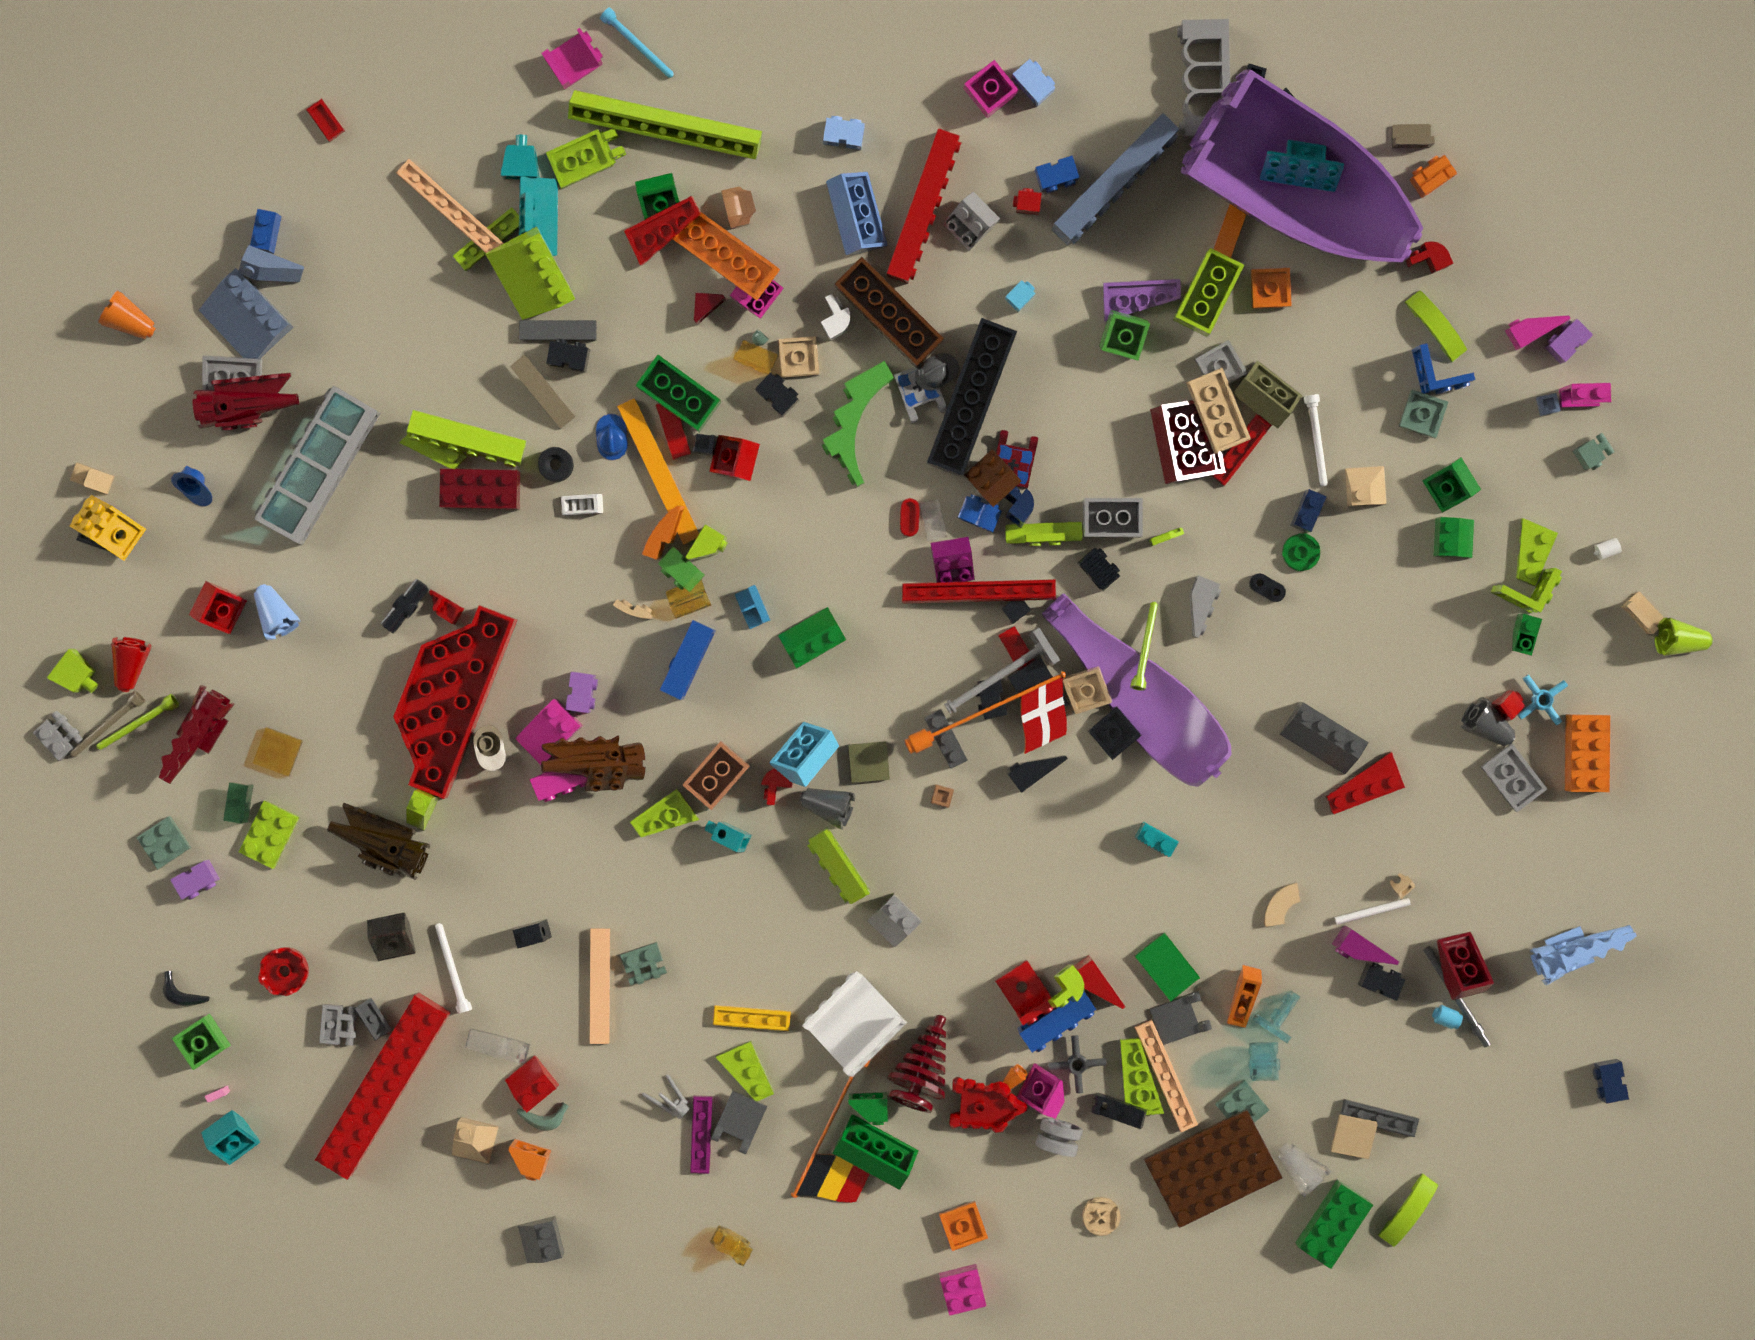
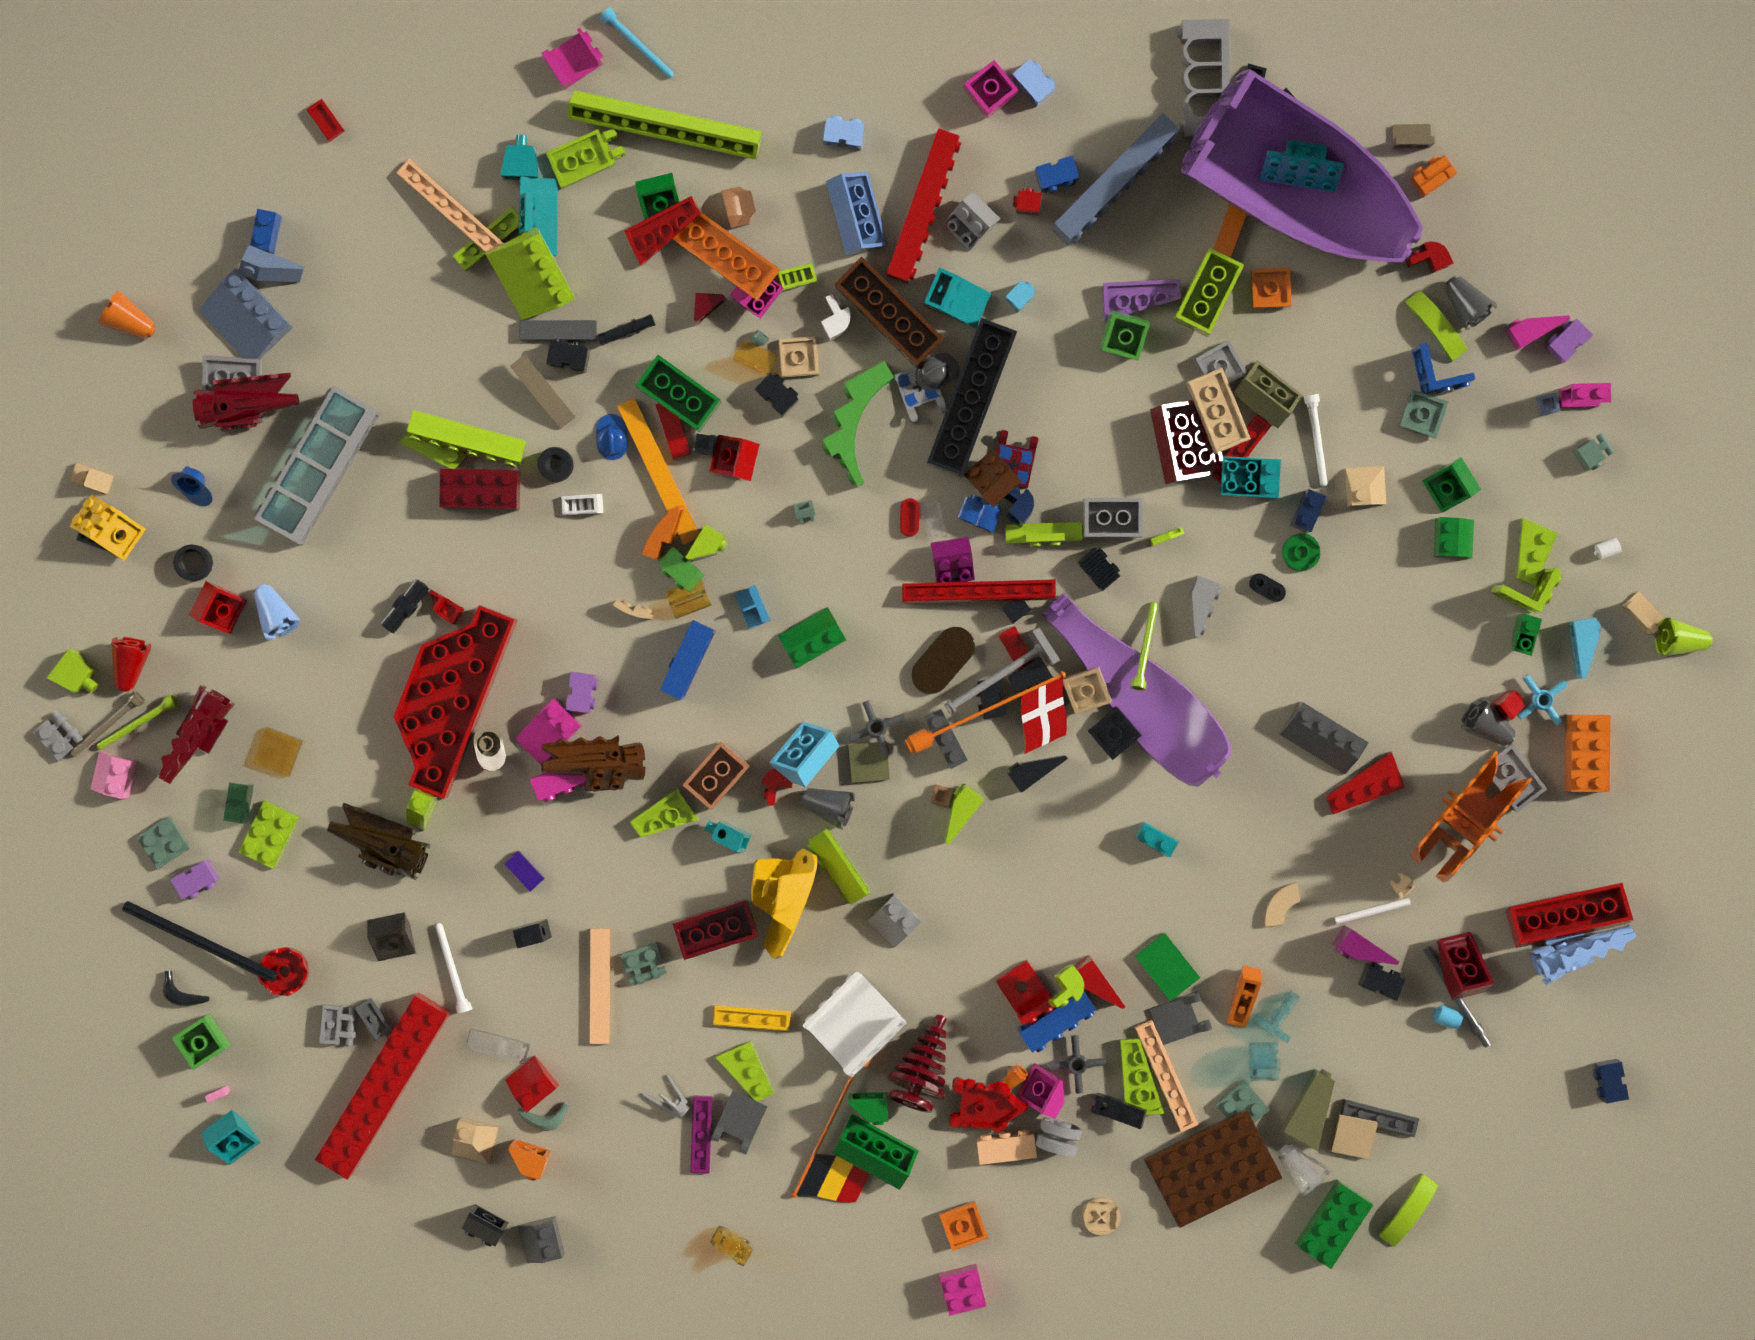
none -> bright pink slope [90,752,138,799]
none -> black axle [122,901,278,982]
none -> black tyre [173,544,213,581]
none -> black slope [462,1204,509,1247]
none -> dark purple tile [505,851,545,892]
none -> black pin [598,314,656,346]
none -> dark red brick [672,898,759,960]
none -> yellow piece [751,848,817,959]
none -> lime slope [774,263,817,291]
none -> sand green tile [793,500,815,524]
none -> dark grey bar [848,700,904,756]
none -> dark brown tile [912,627,975,694]
none -> teal slope [924,267,991,329]
none -> lime slope [945,784,985,845]
none -> light nougat brick [976,1129,1037,1165]
none -> teal slope [1221,456,1281,500]
none -> olive slope [1281,1069,1335,1151]
none -> orange animal [1412,751,1532,883]
none -> dark grey cone [1445,276,1497,330]
none -> red brick [1505,882,1634,948]
none -> medium azure slope [1568,618,1601,678]

